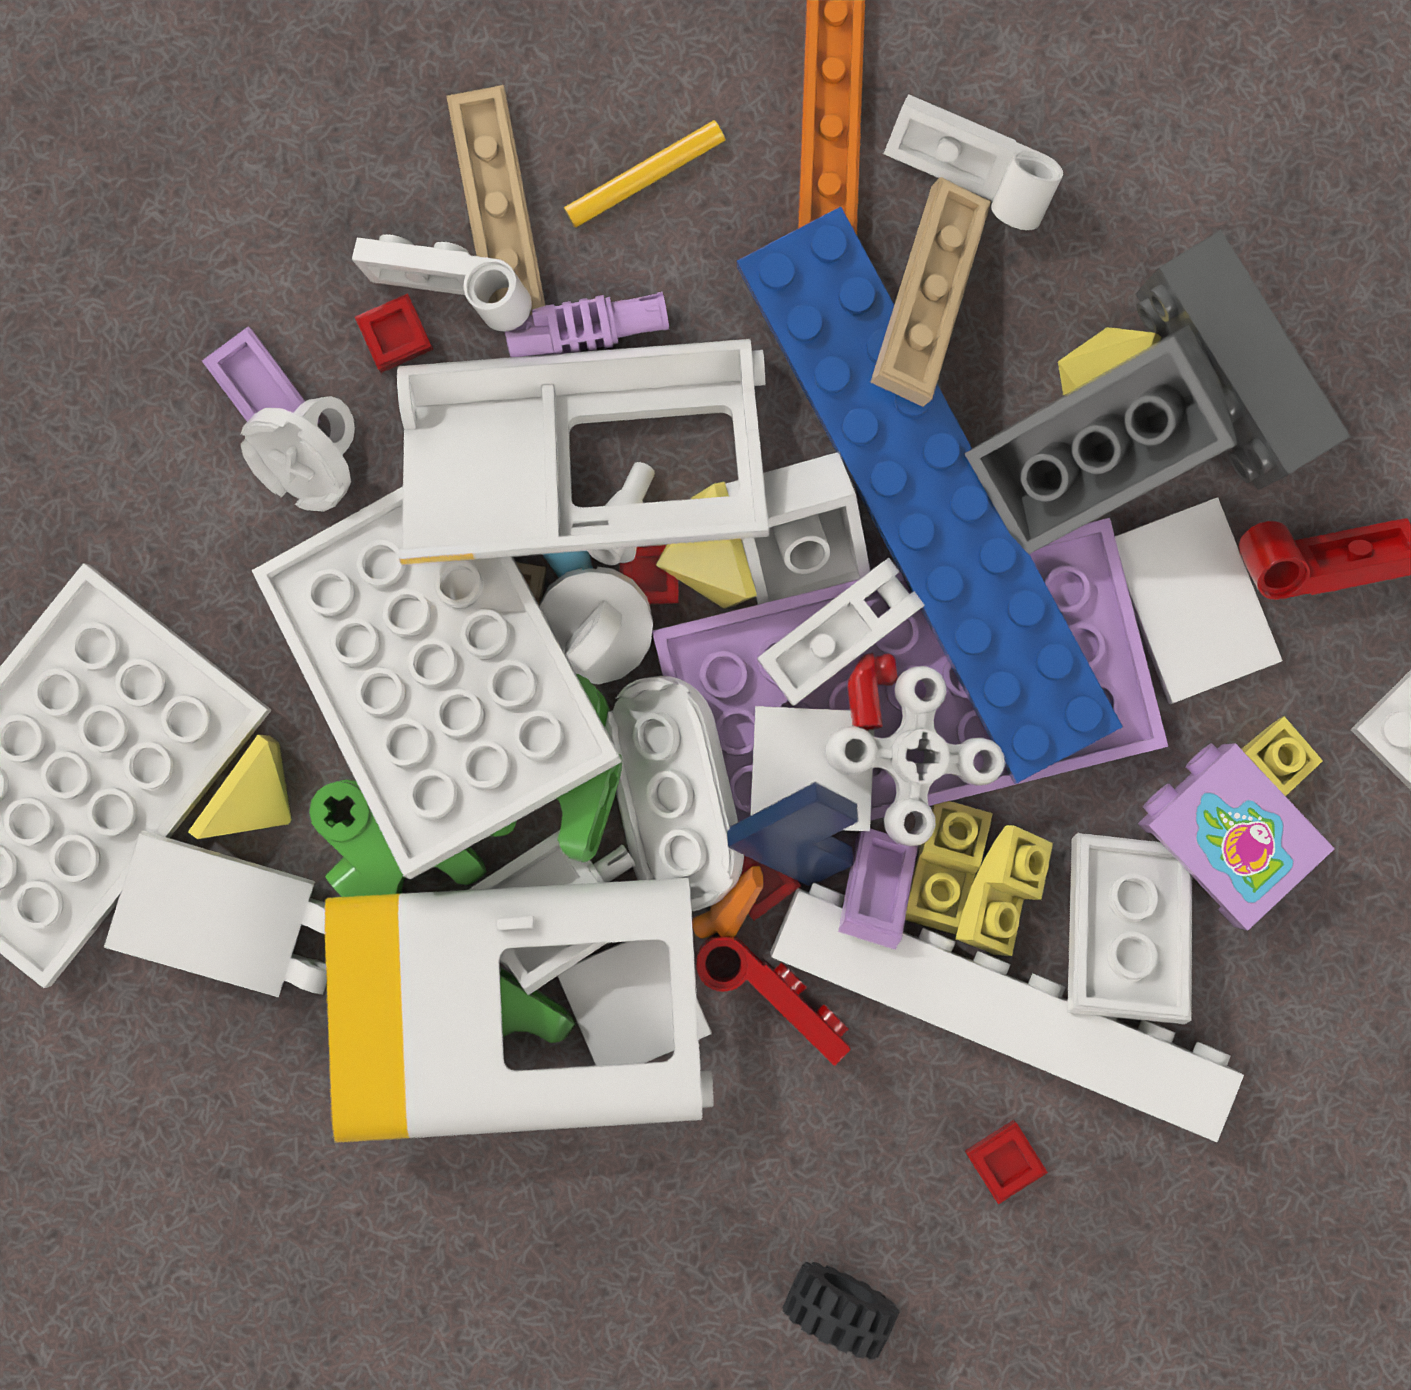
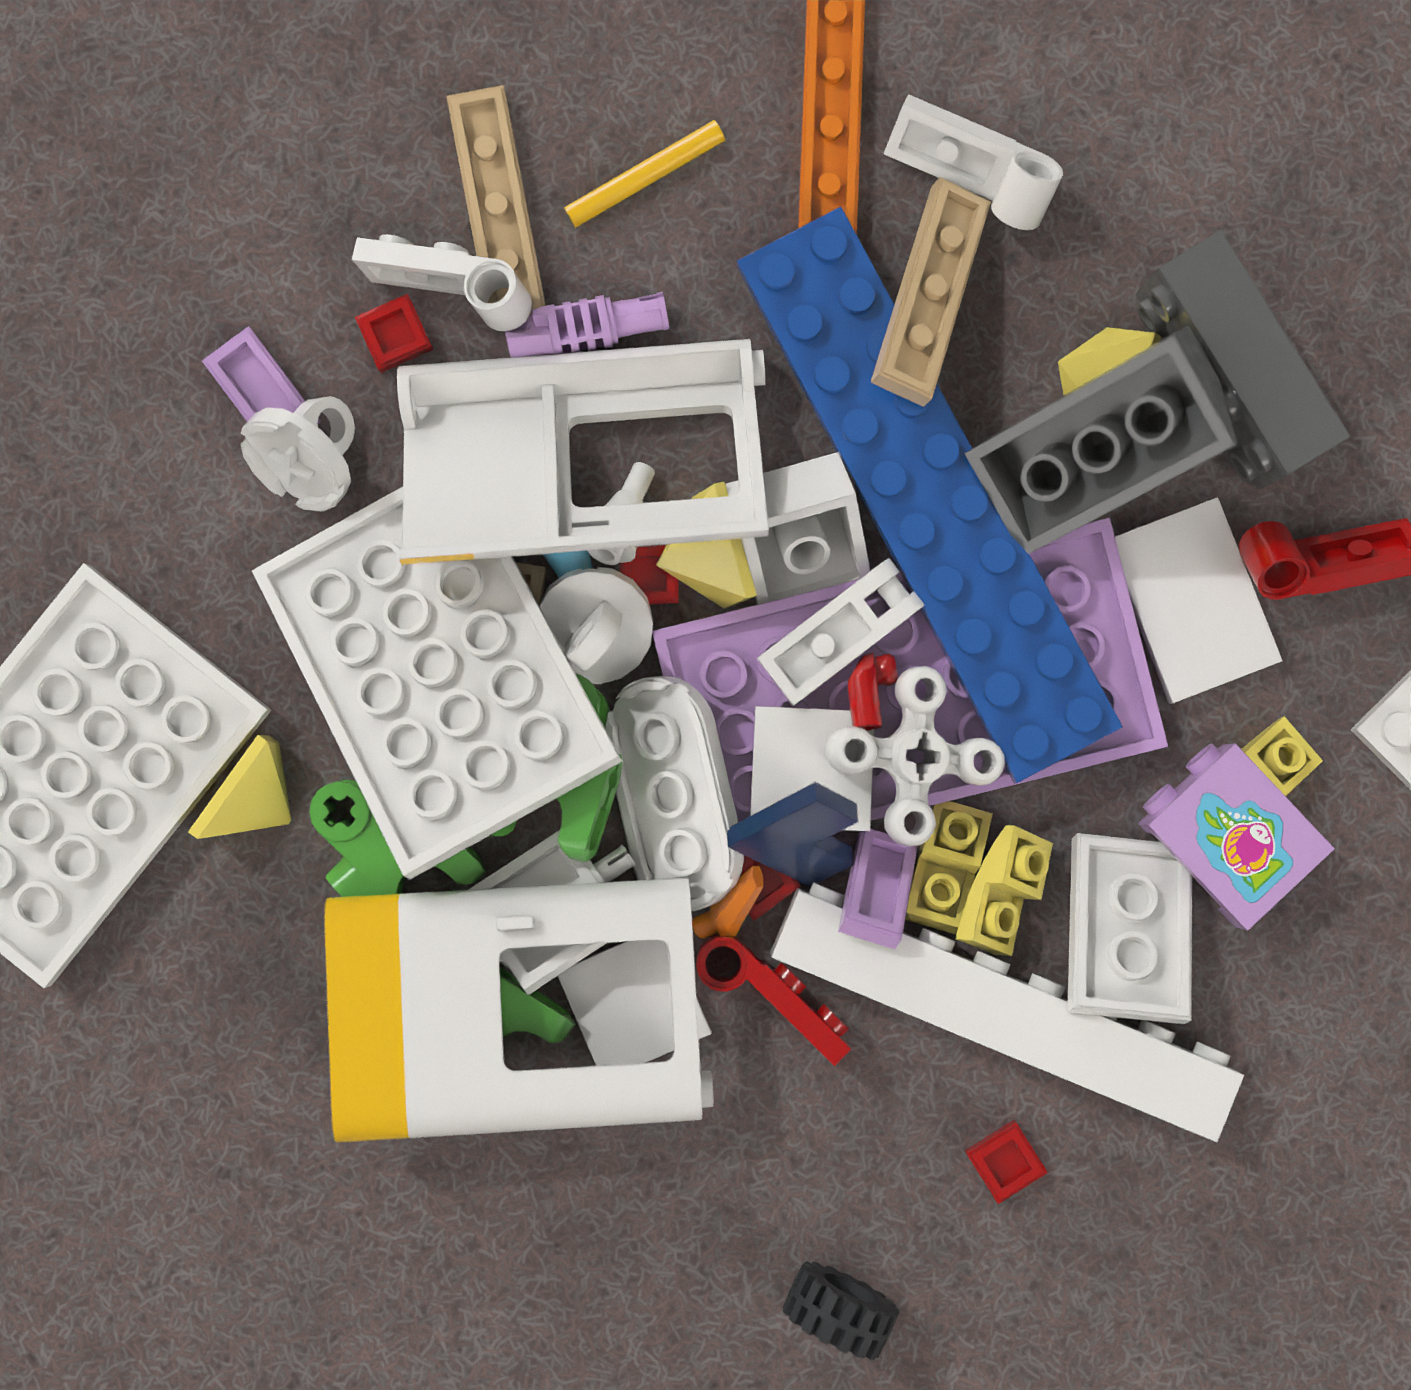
white tile [104,830,327,997] -> none

